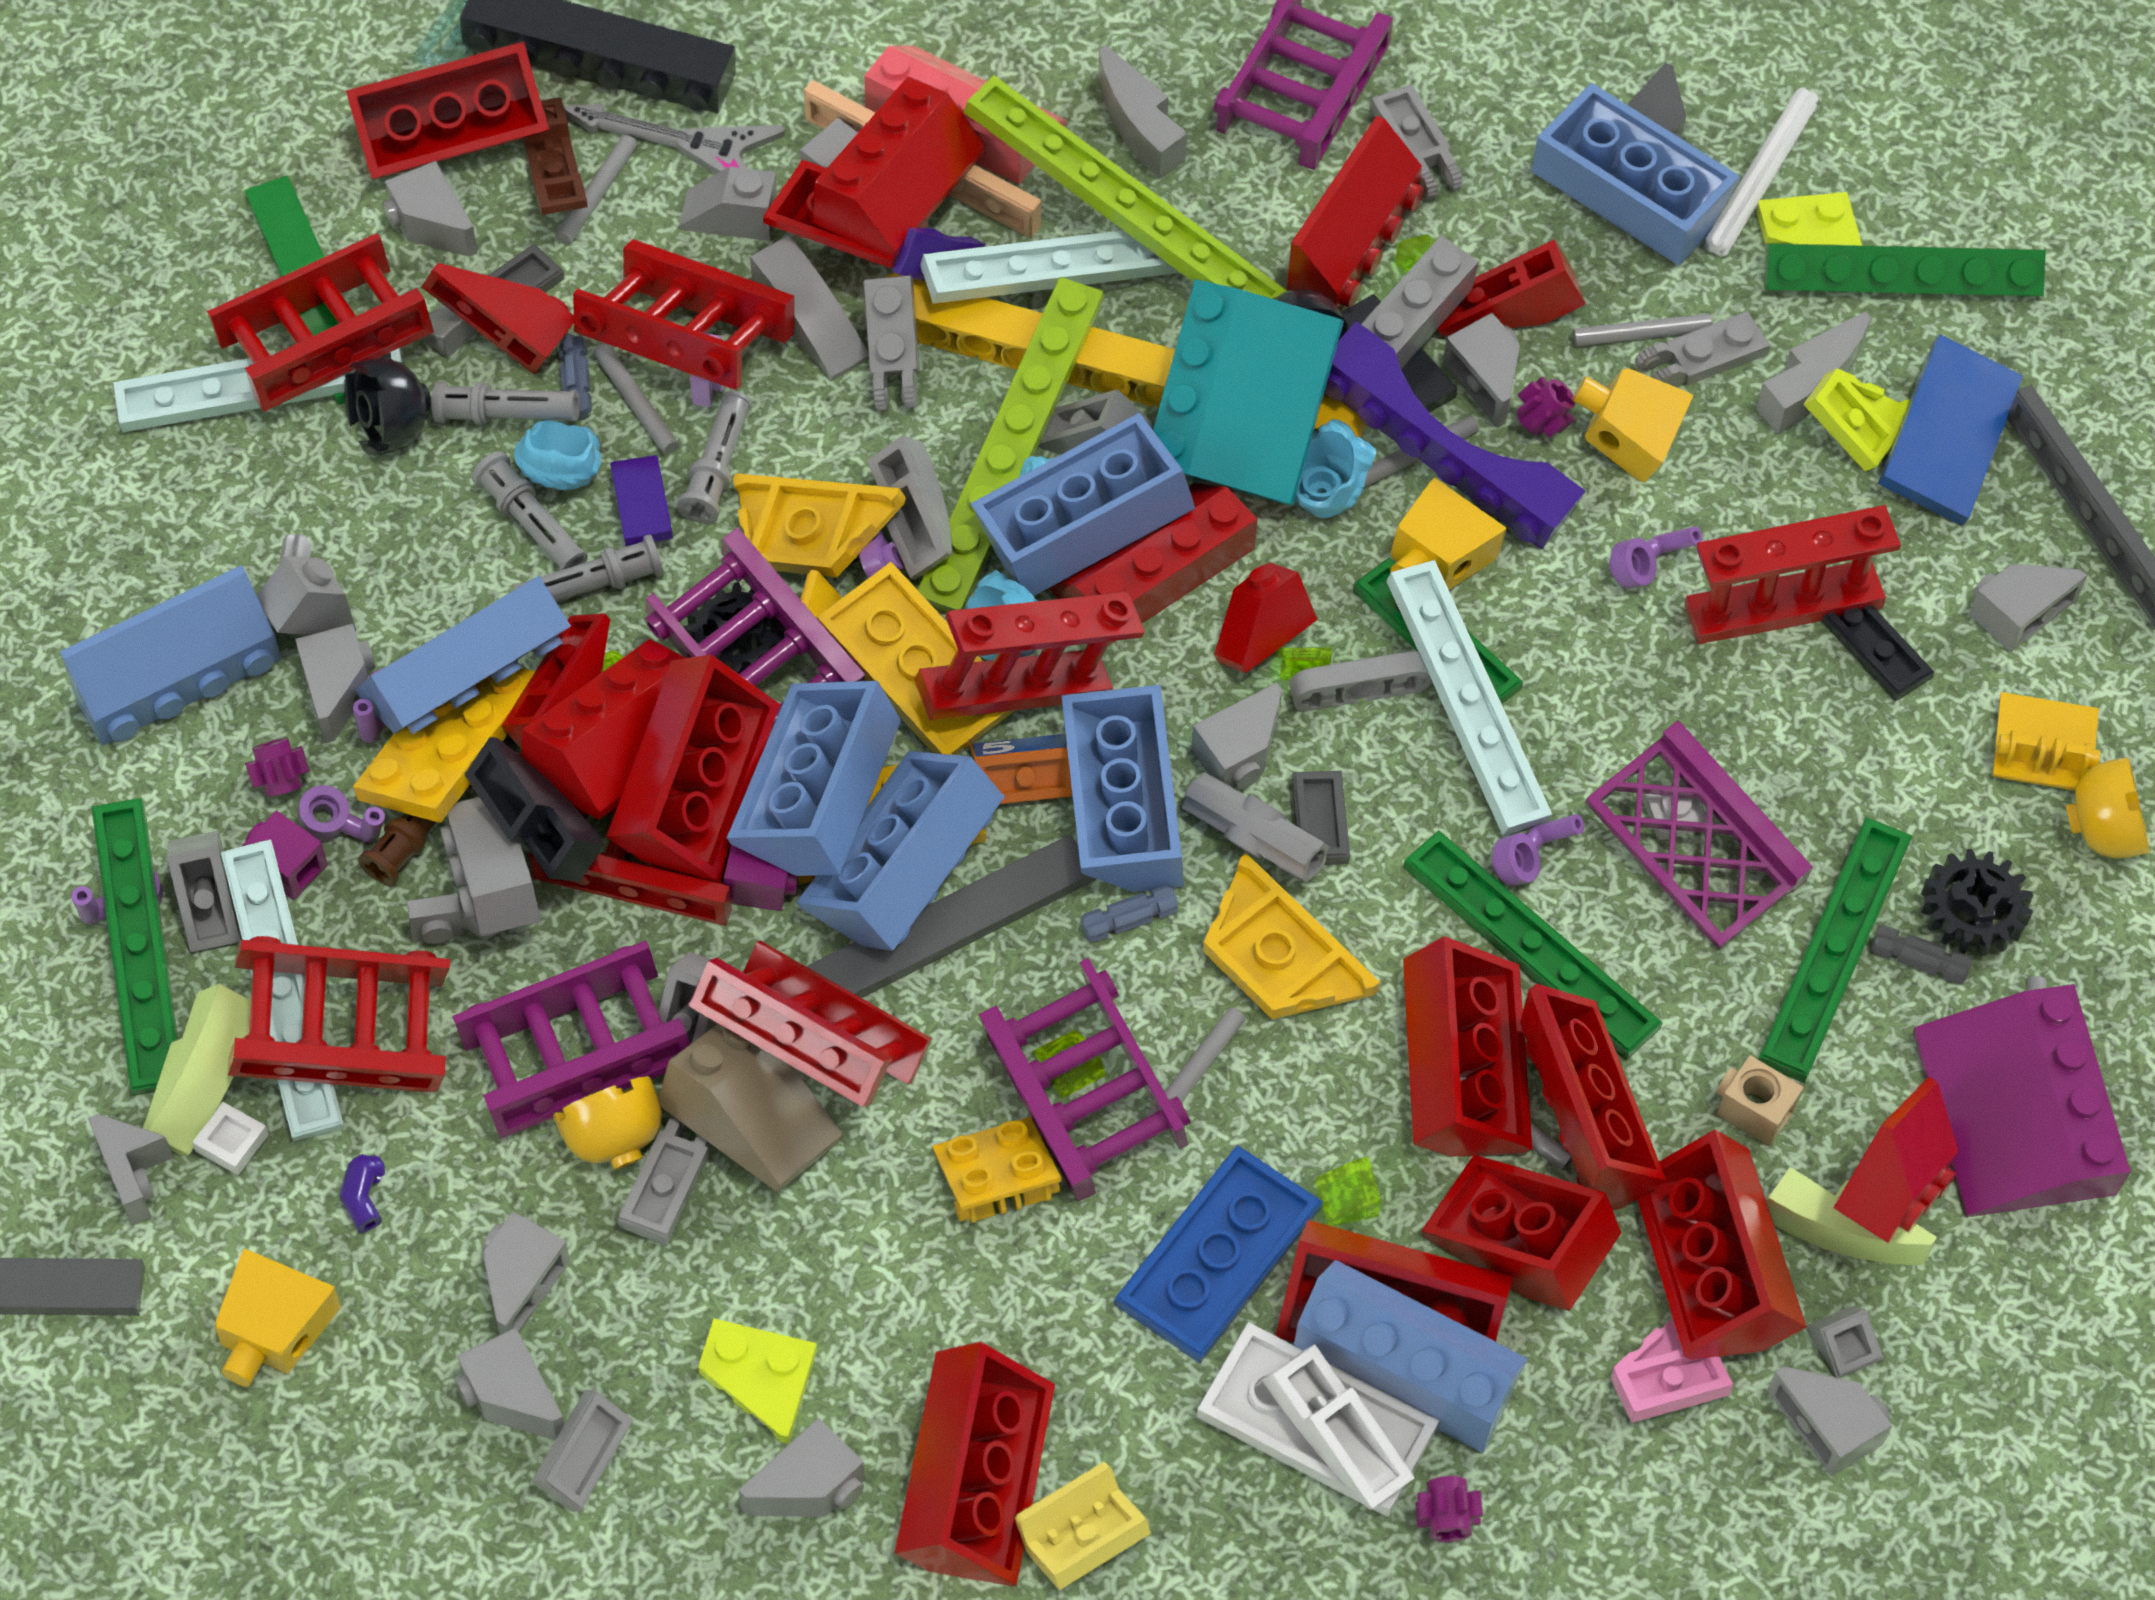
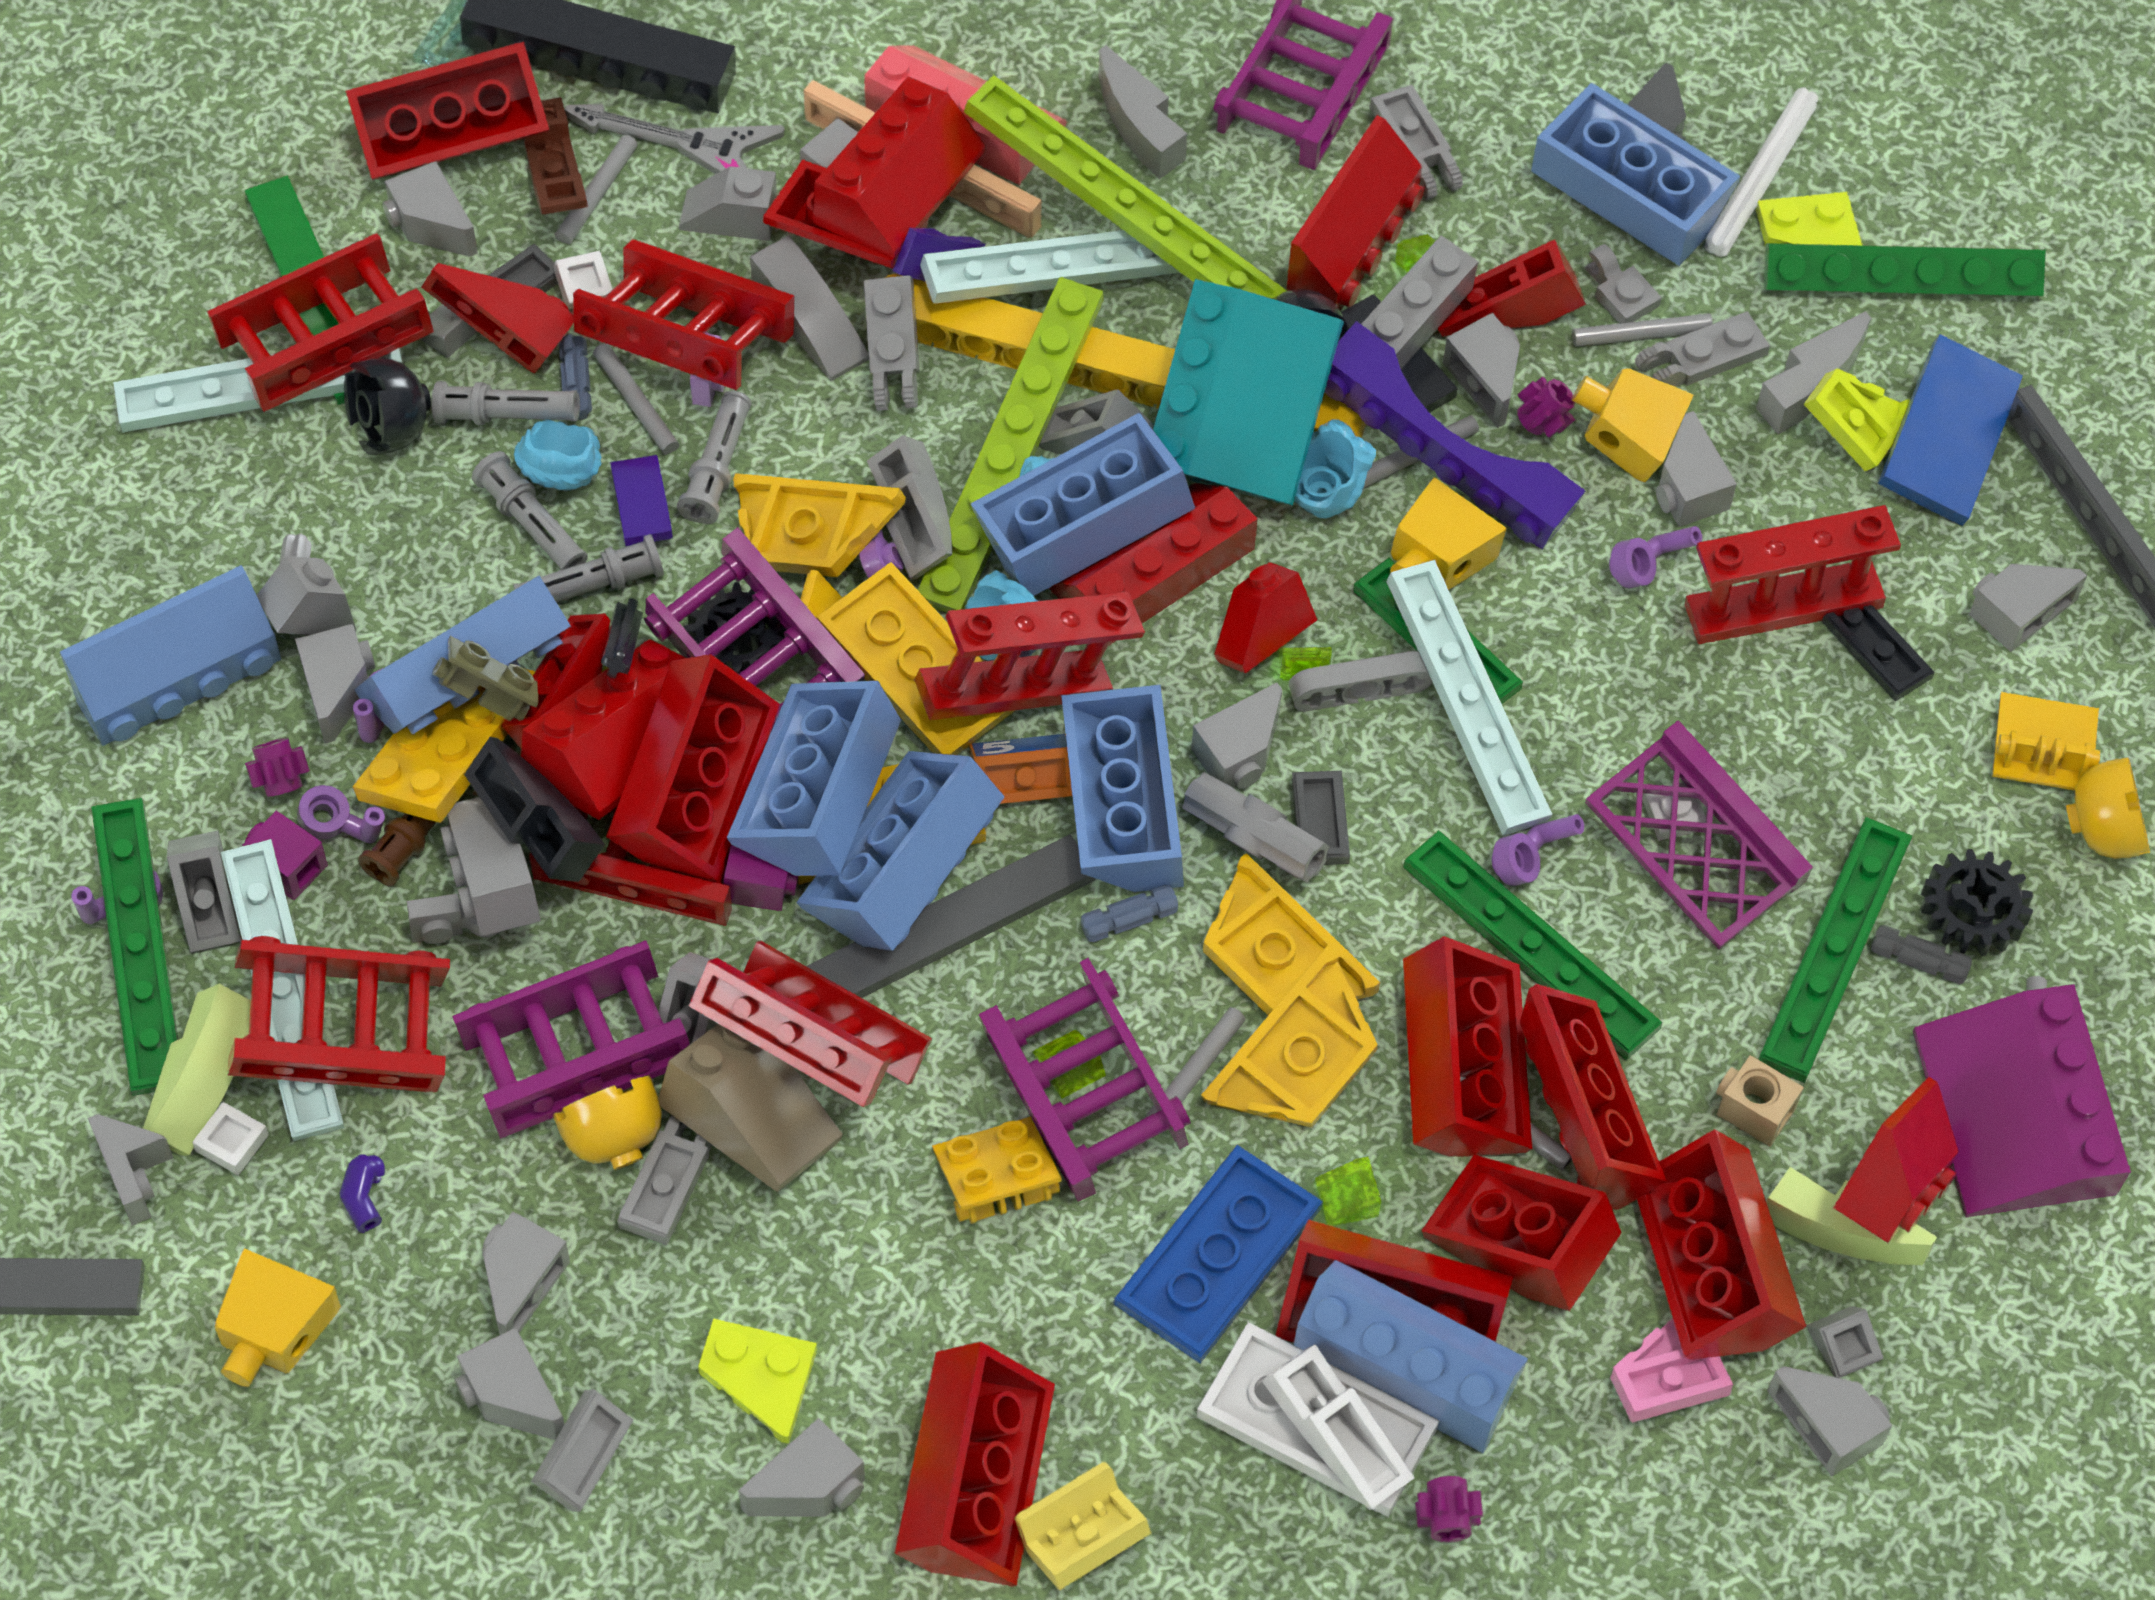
none -> olive hinge [432,635,538,721]
none -> white plate [553,251,612,309]
none -> black axle [601,598,643,679]
none -> yellow wing [1201,945,1378,1127]
none -> light grey plate [1585,244,1662,323]
none -> light grey slope [1656,411,1737,527]

